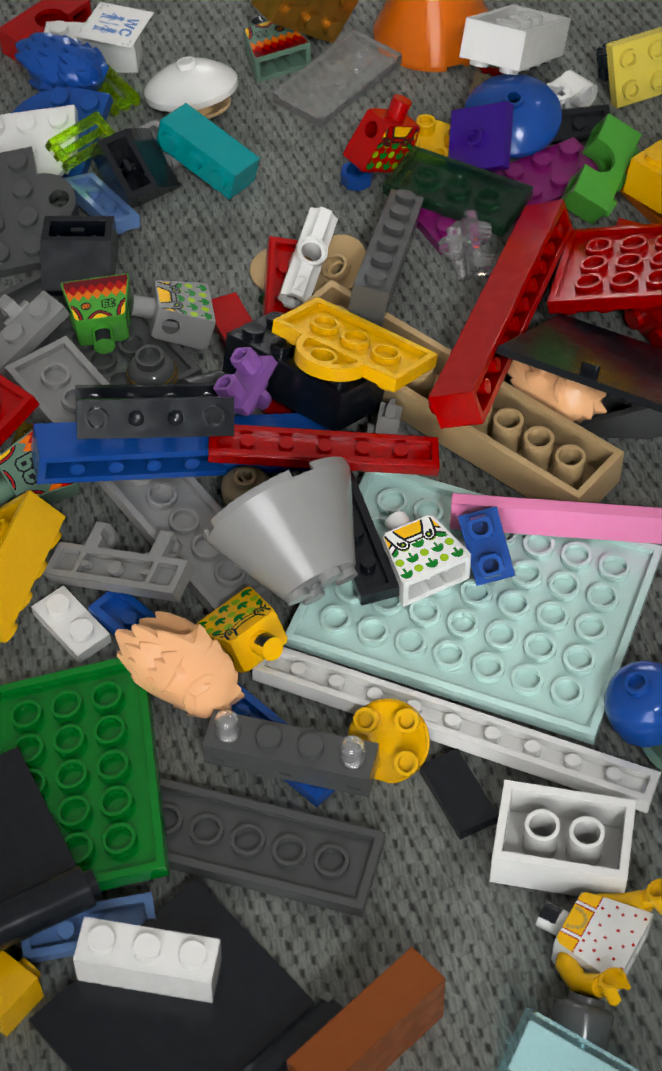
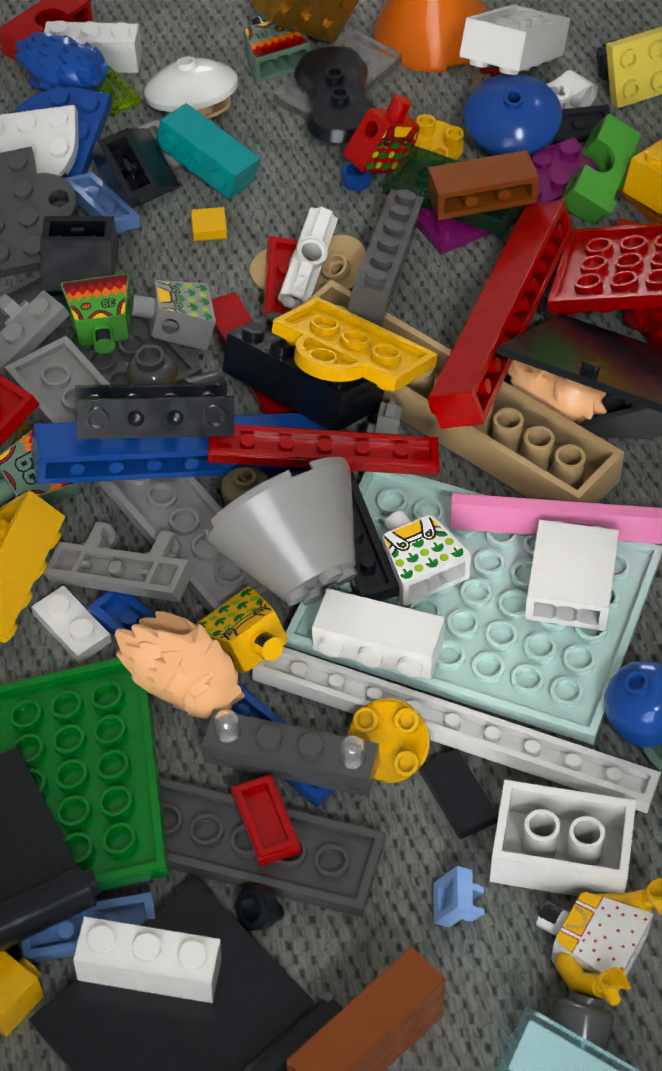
clear neon green tile [45,111,115,172] -> none
white sticker [76,2,154,48] -> none
medium lavender hips [213,347,278,416] -> none
clear hips [438,210,496,282] -> none
dark purple plate [447,101,514,177] -> none
blue hips [458,506,516,586] -> none
none -> yellow tile [191,207,227,241]
none -> red tile [231,774,301,867]
none -> black tile [236,884,285,931]
none -> black plate [294,46,376,144]
none -> white brick [312,588,445,680]
none -> dark orange brick [428,150,539,220]
none -> light blue tile [433,866,485,927]
none -> white brick [525,519,619,631]

